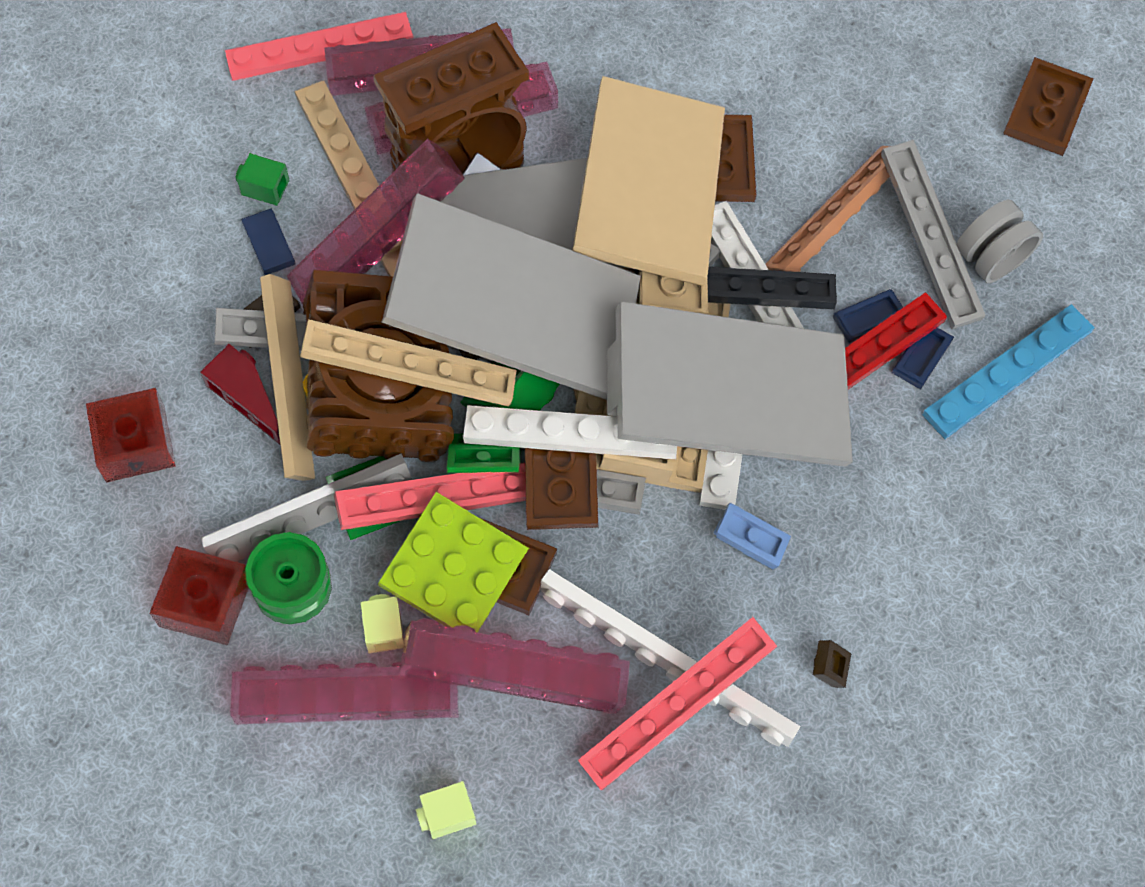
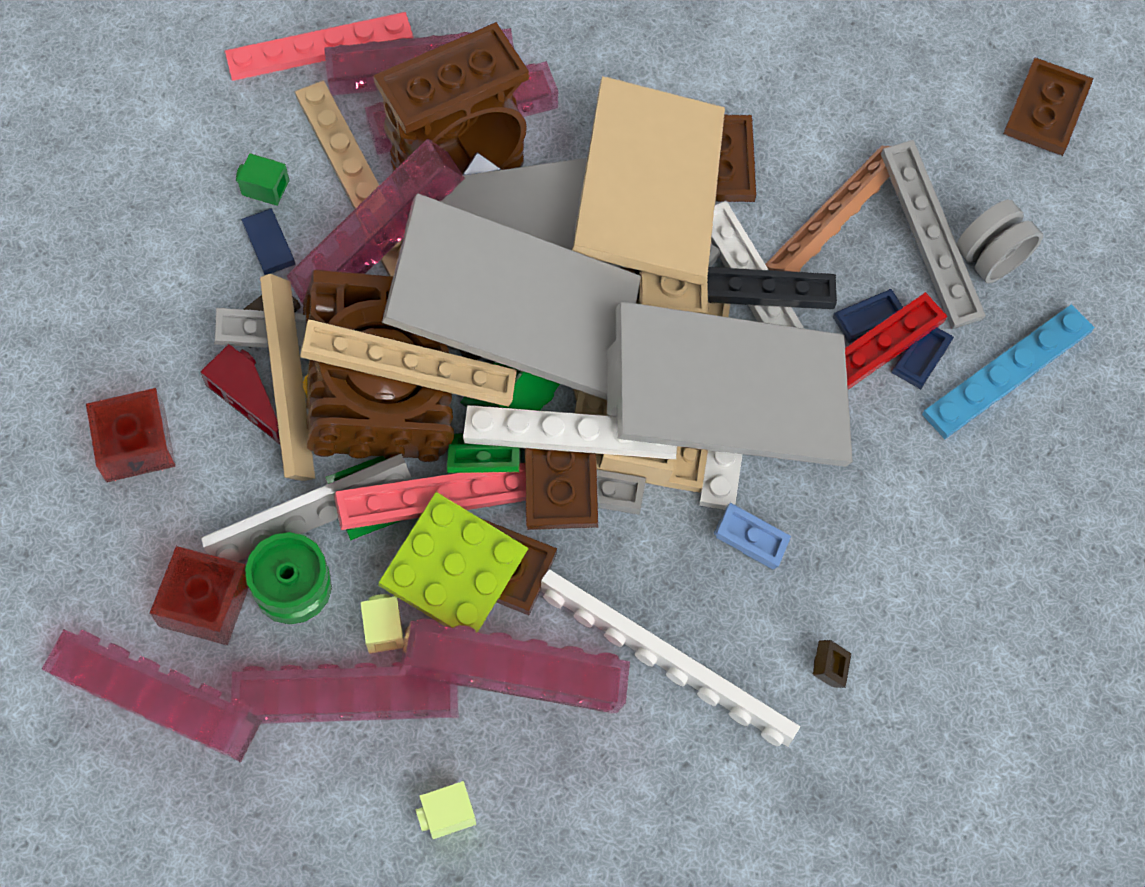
coral plate [578,617,777,790] -> none
none -> clear pink brick [42,629,262,762]

